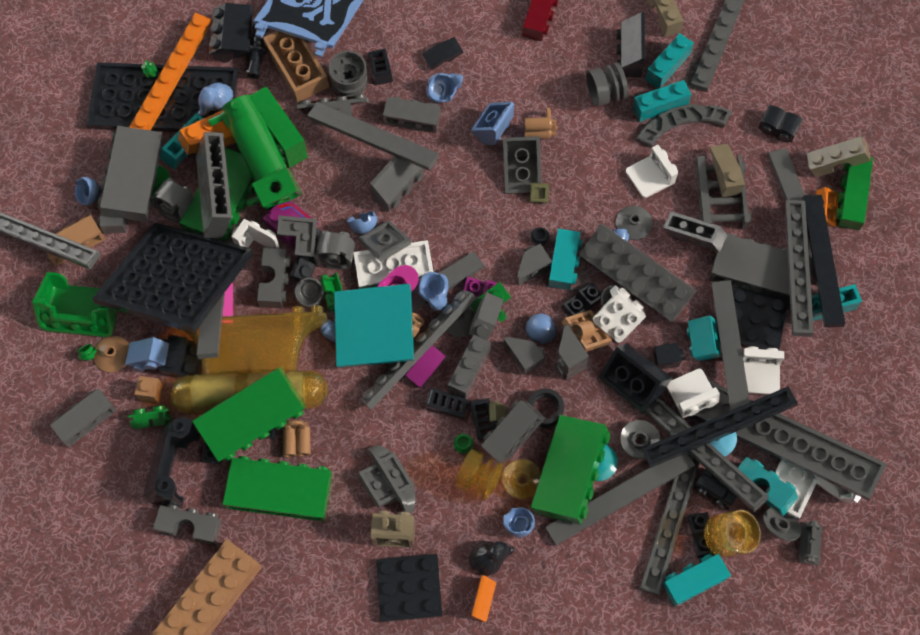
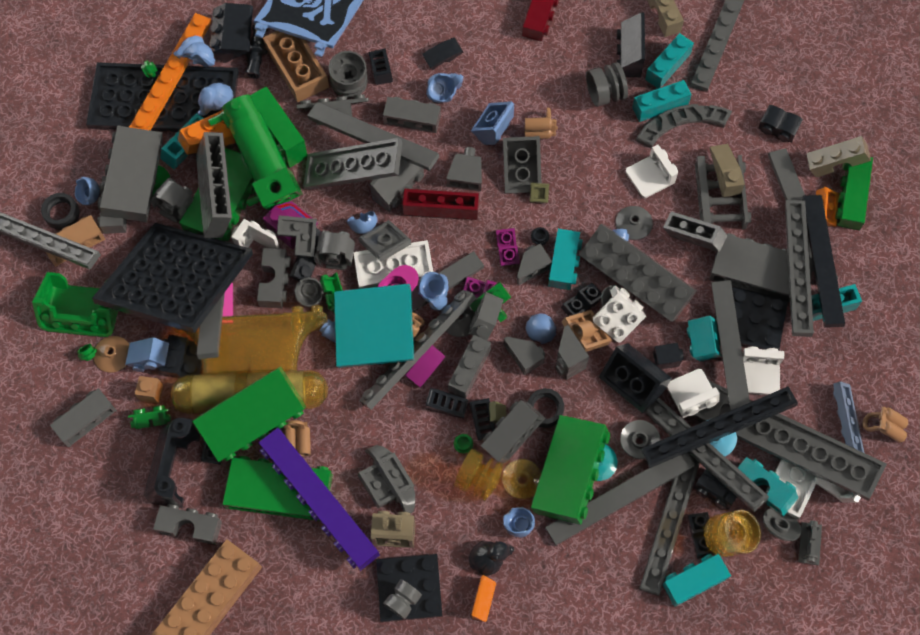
none -> black tyre [41,193,80,230]
none -> medium blue hair [173,35,215,67]
none -> dark purple brick [259,428,380,571]
none -> dark grey plate [303,138,403,190]
none -> dark grey wheel [383,579,422,620]
none -> dark red brick [403,189,479,220]
none -> dark grey torso [447,147,482,191]
none -> magenta slope [496,228,520,266]
none -> sand blue plate [833,382,864,453]
none -> medium nougat piece [862,407,908,443]

